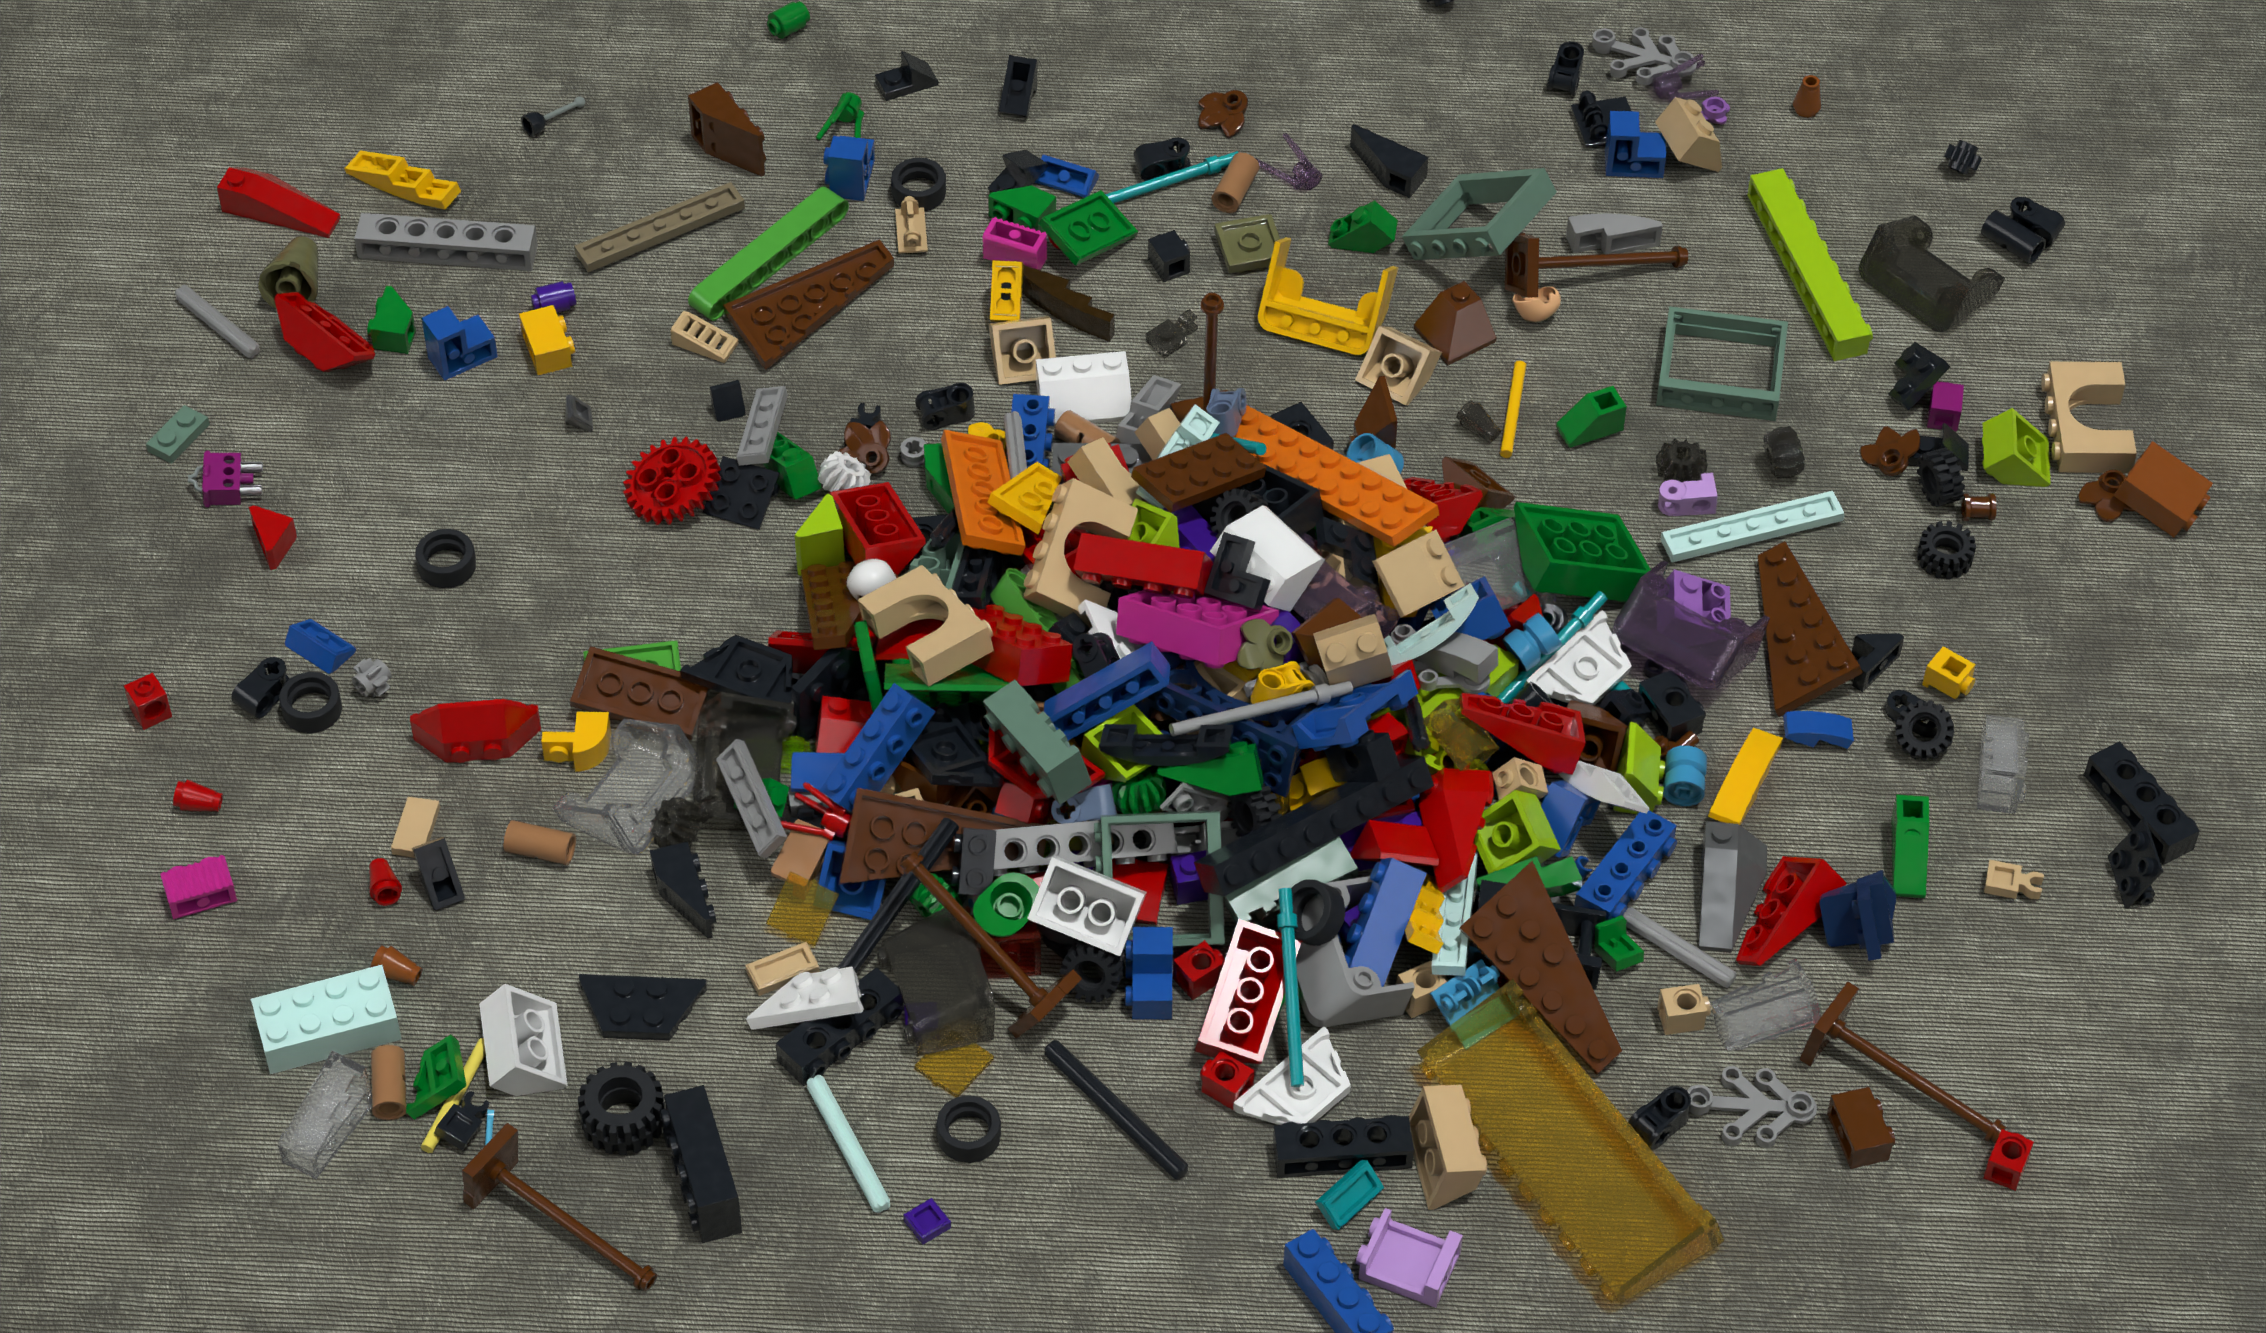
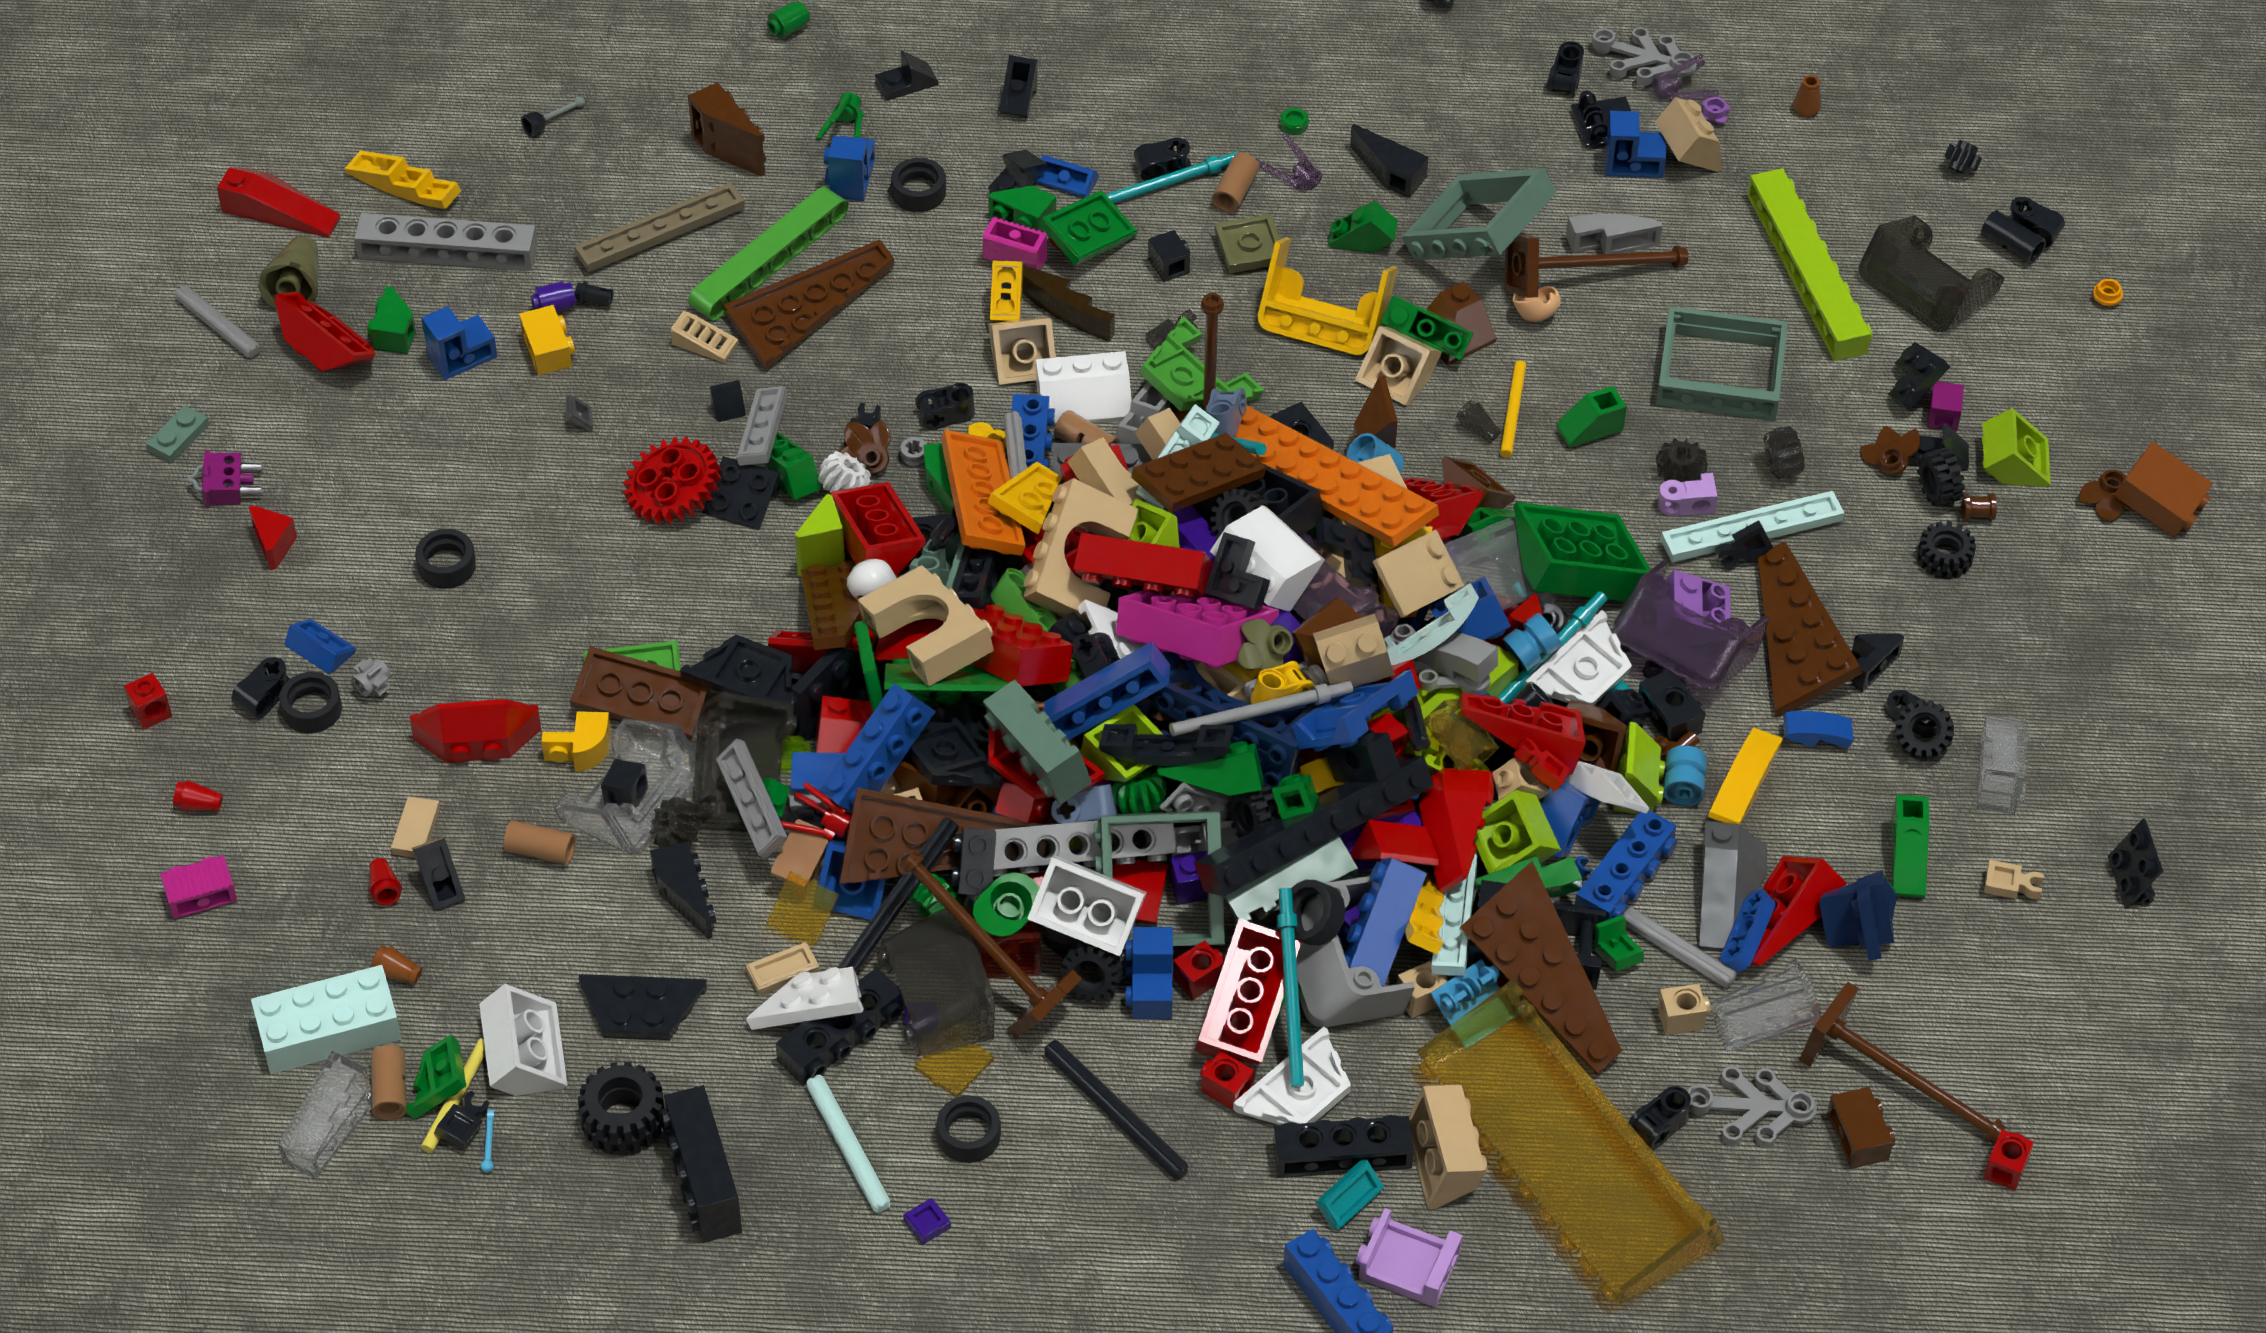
reddish brown tile [462,1123,658,1291] -> none
tan hinge [895,196,928,254] -> none
reddish brown plate [1198,90,1248,138] -> none
yellow brick [1922,646,1976,699] -> none
tan arch [2041,361,2137,473] -> none
black brick [2084,741,2200,865] -> none
none -> black pin [575,281,614,308]
none -> black brick [601,759,649,813]
none -> bright green wing [1139,317,1264,411]
none -> green brick [1272,774,1318,820]
none -> green tile [1280,108,1309,135]
none -> green slope [1380,295,1474,360]
none -> red plate [1514,737,1570,792]
none -> black plate [1714,520,1774,570]
none -> blue beam [1721,889,1775,973]
none -> light orange plate [2093,279,2123,306]

